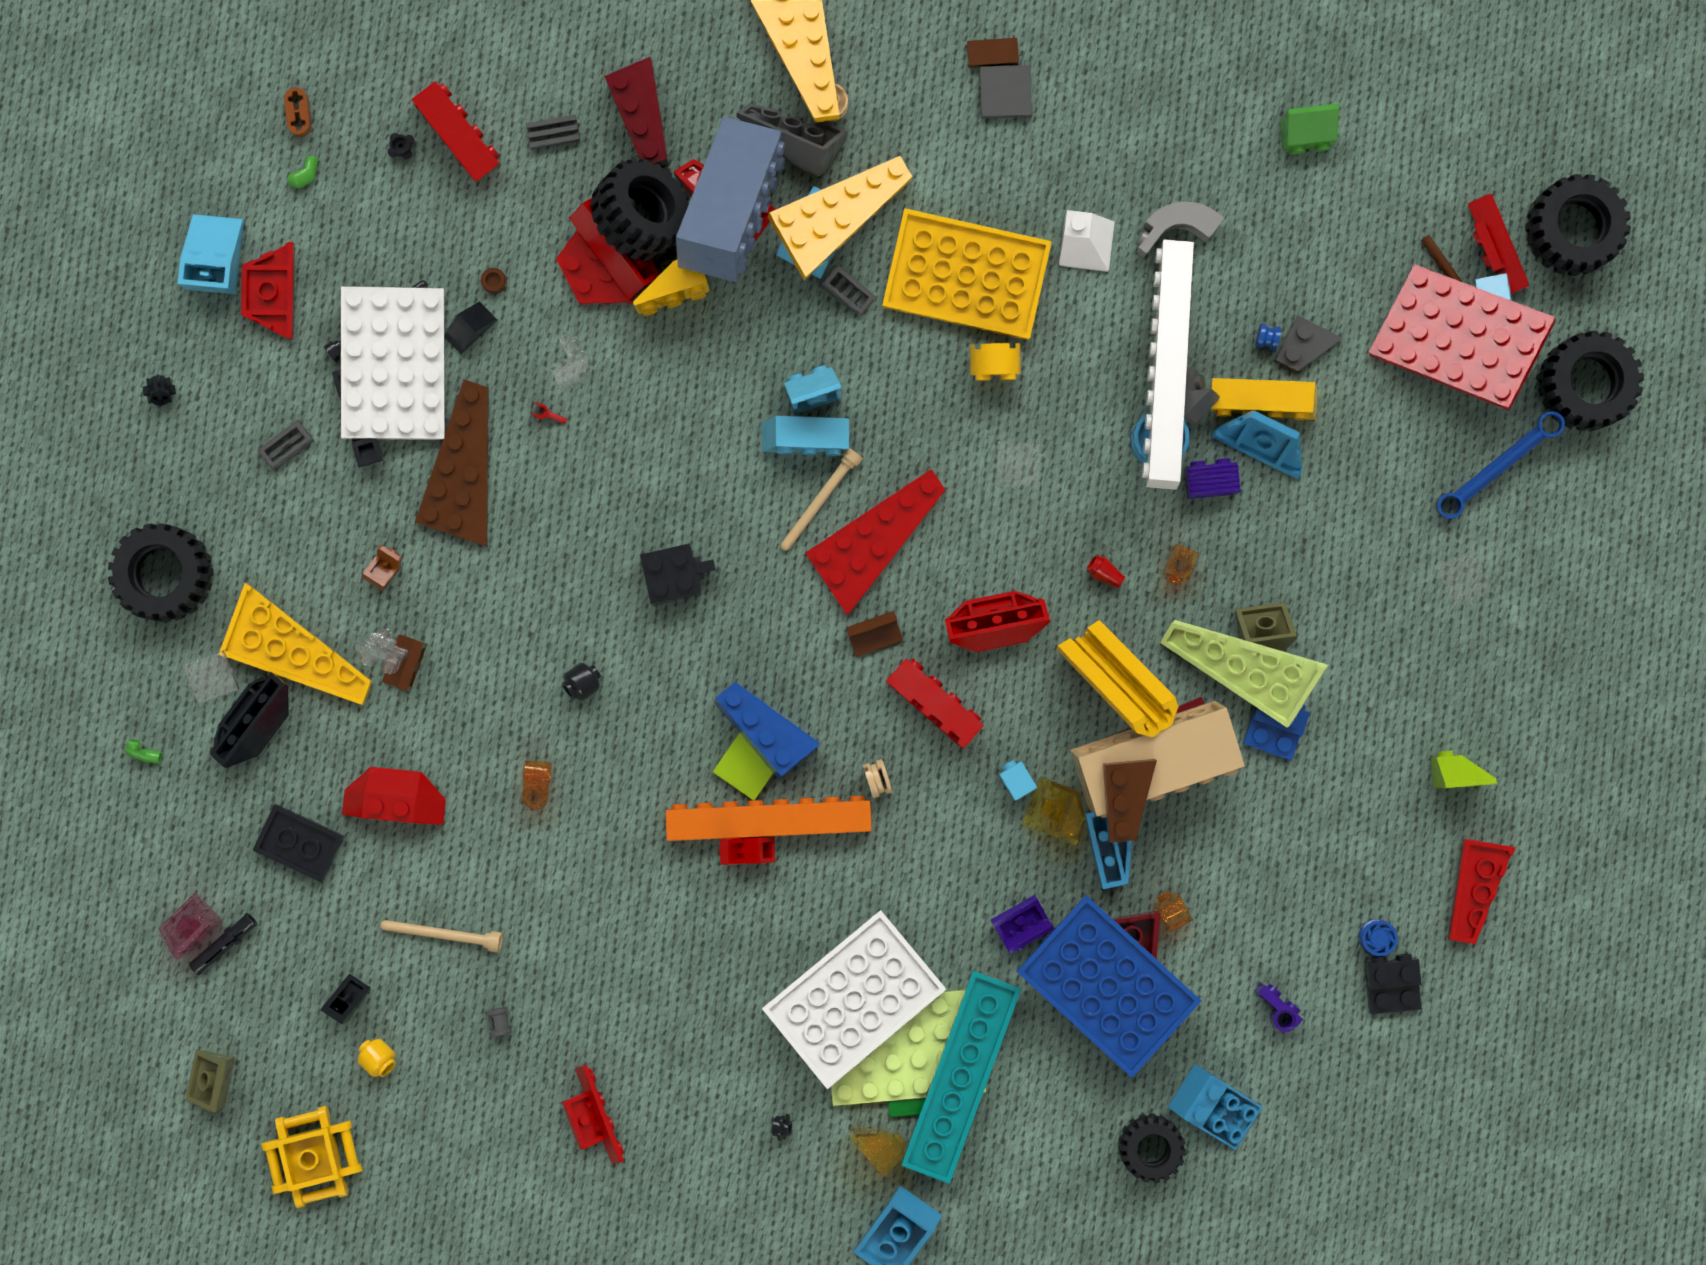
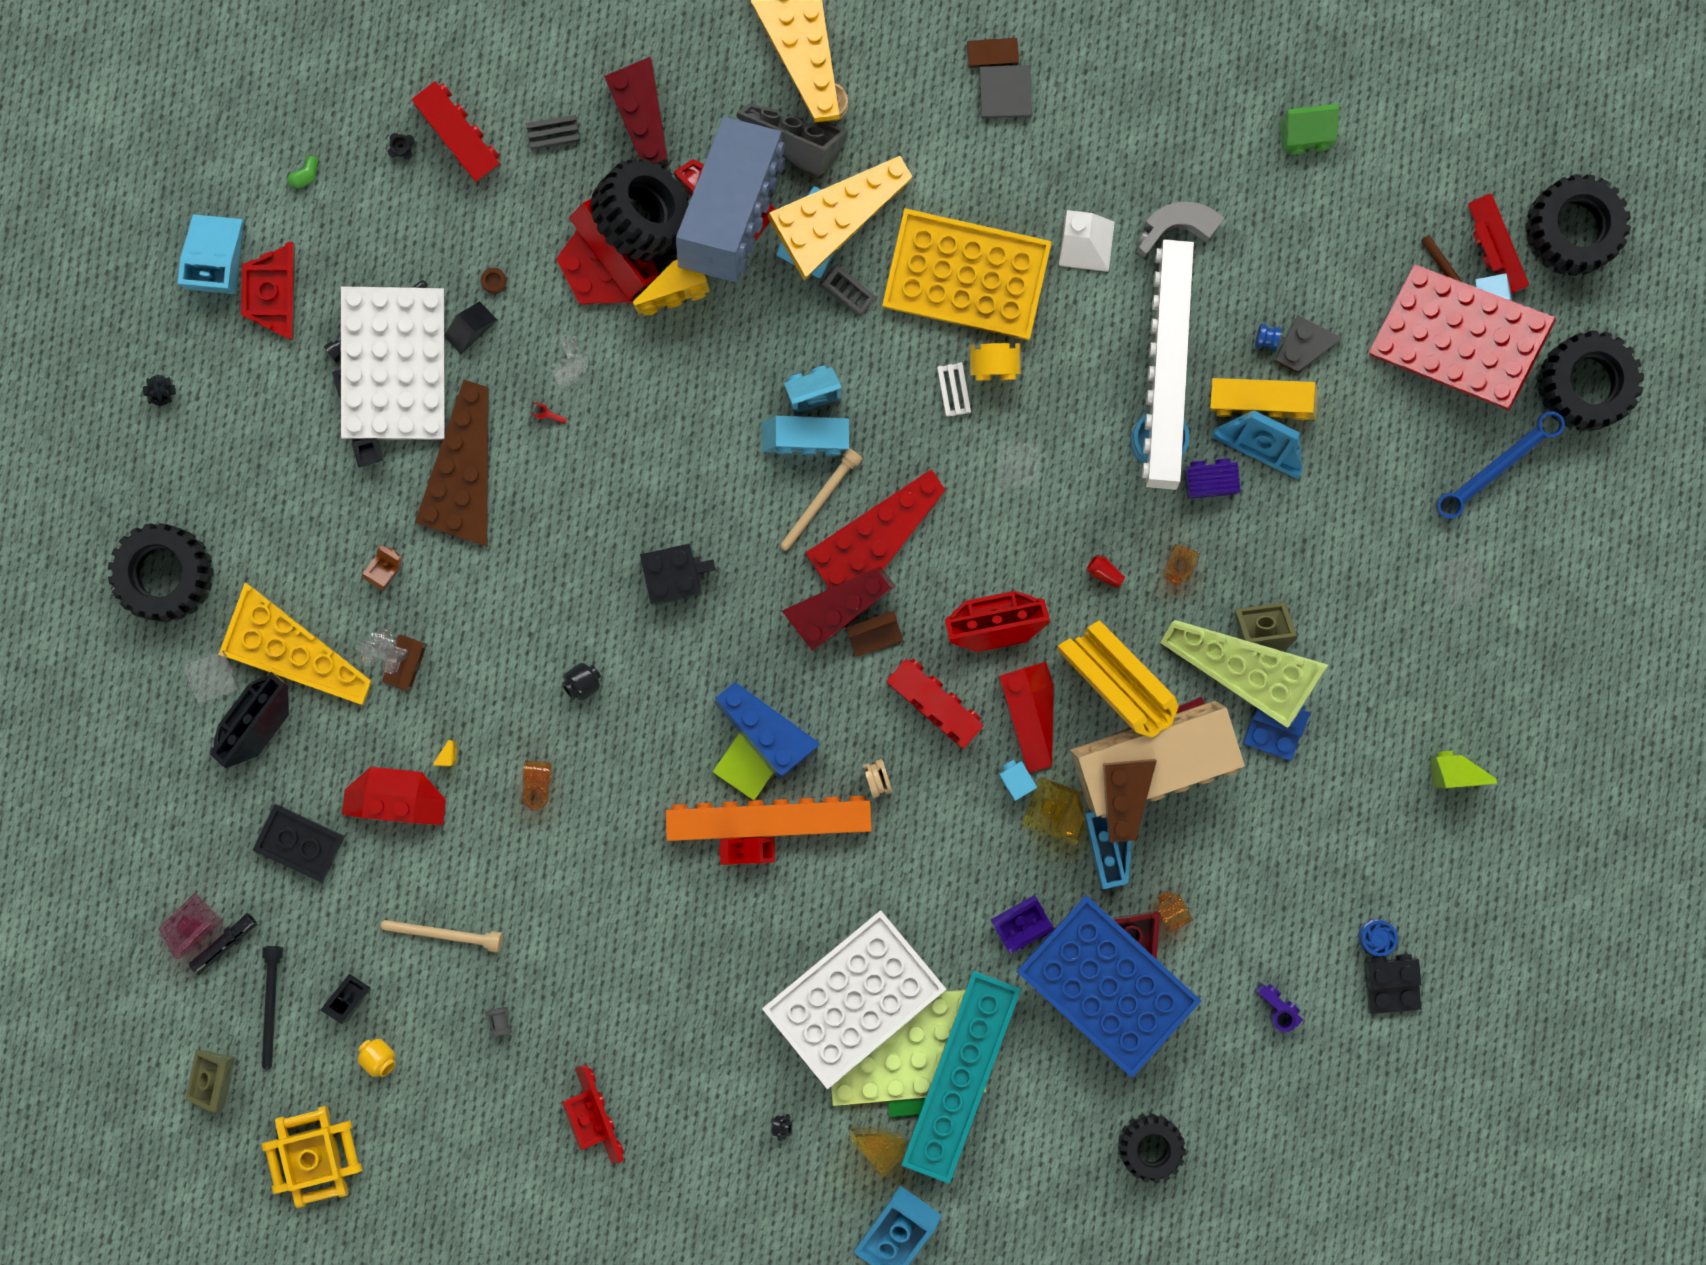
bright green arm [125,739,163,764] -> none
dark grey tile [258,420,314,471] -> none
dark orange beam [284,87,312,137] -> none
dark azure slope [1168,1064,1263,1150] -> none
dark grey slope [1184,367,1220,424] -> none
red wing [1448,838,1516,944] -> none
none -> black piece [262,946,283,1070]
none -> yellow slope [433,740,457,766]
none -> dark red wedge [782,567,896,651]
none -> white tile [937,362,971,417]
none -> red wedge [998,662,1054,773]

